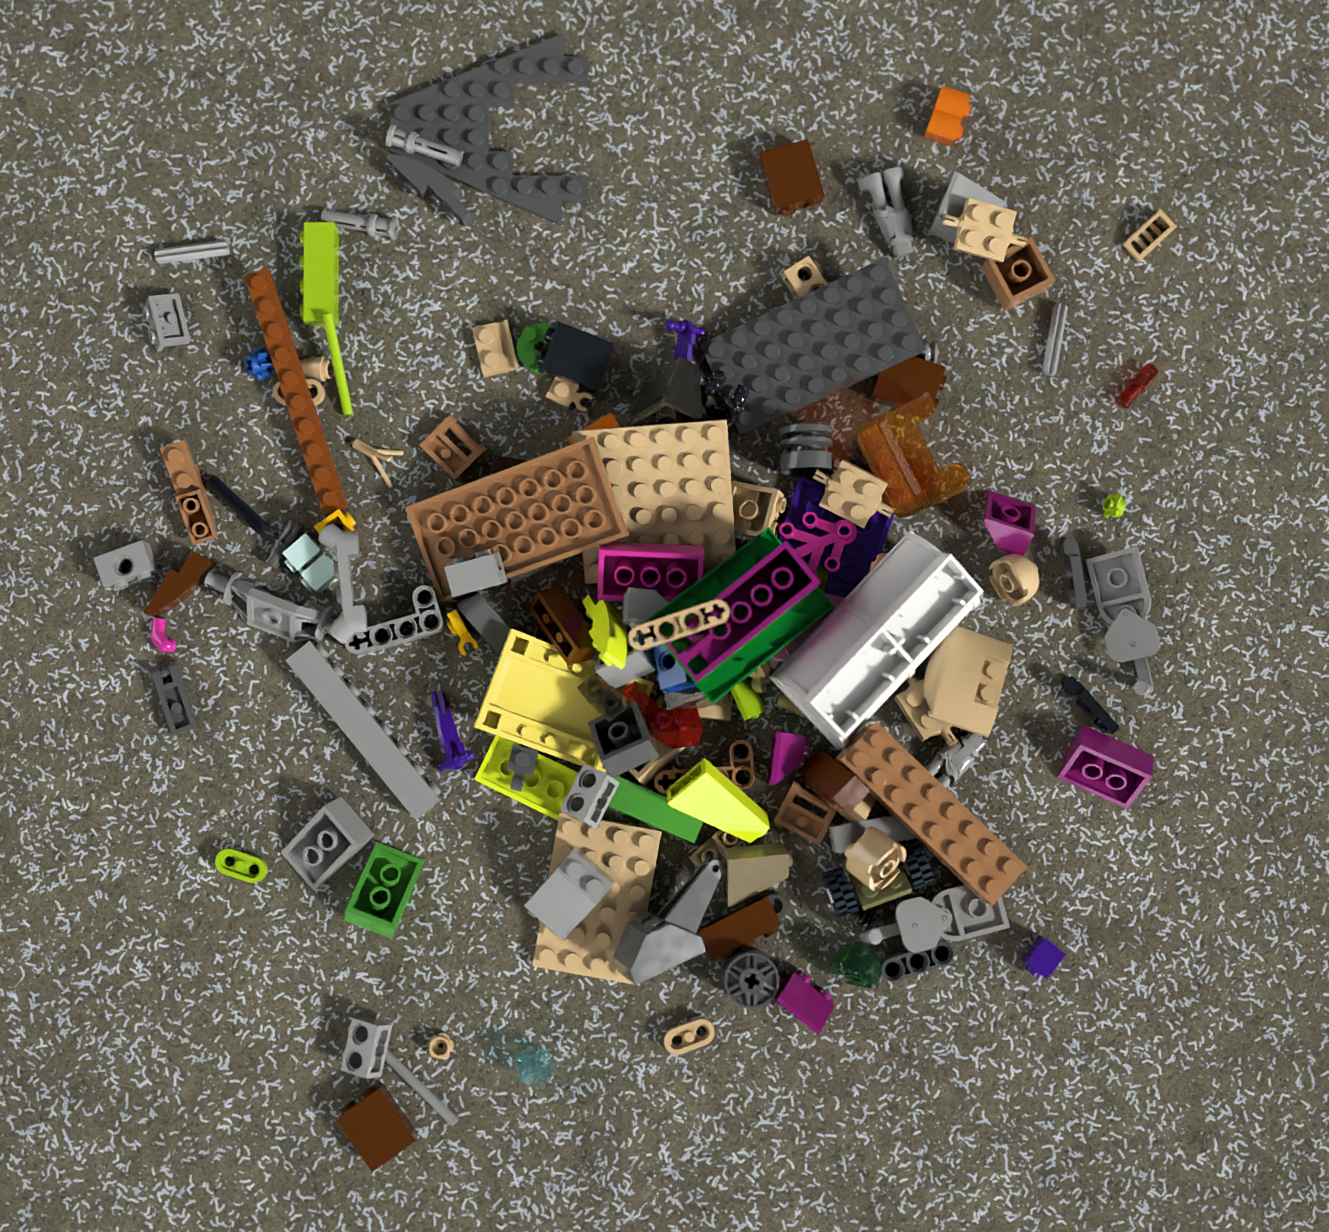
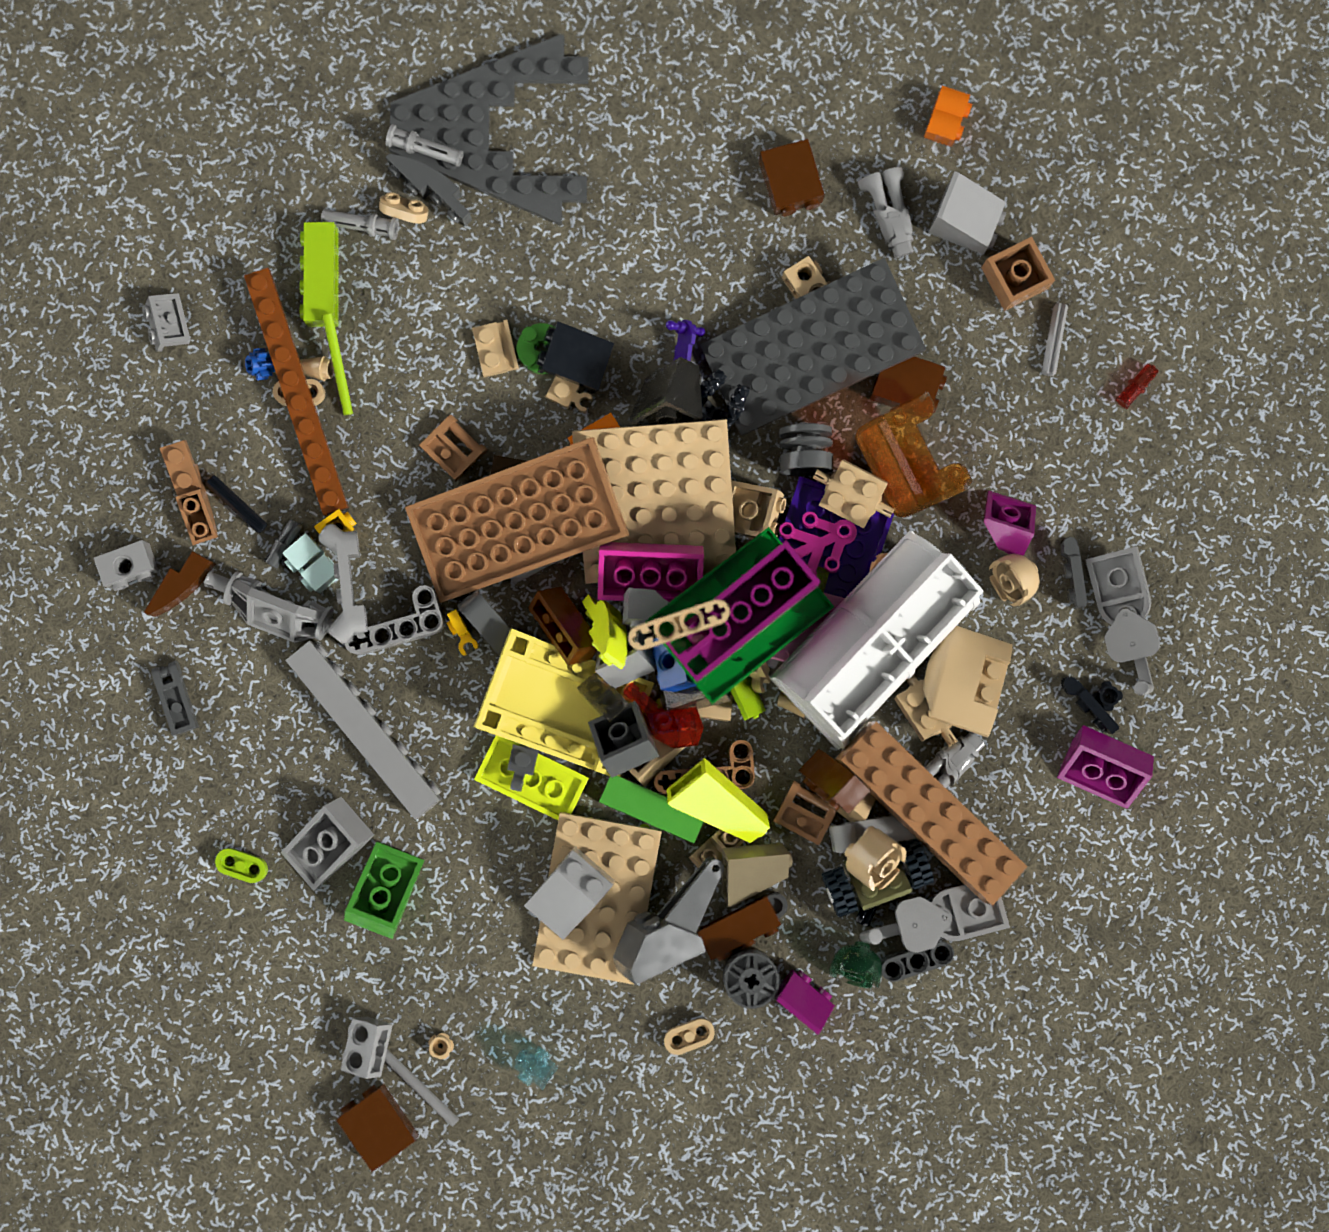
dark pink arm [151,618,176,653] -> none
light grey axle [154,240,230,264] -> none
tan plant [352,439,404,488] -> none
dark purple piece [432,690,474,772] -> none
light grey brick [444,549,508,597] -> none
light grey brick [560,764,620,829] -> none
magenta slope [767,732,809,785] -> none
light grey bush [922,341,938,363] -> none
tan plate [942,198,1027,263] -> none
dark purple brick [1021,936,1066,979] -> none
lime plate [1103,493,1126,518] -> none
tan slope [1121,209,1177,262] -> none
none -> tan plate [379,192,428,224]
none -> black plate [1092,681,1123,711]

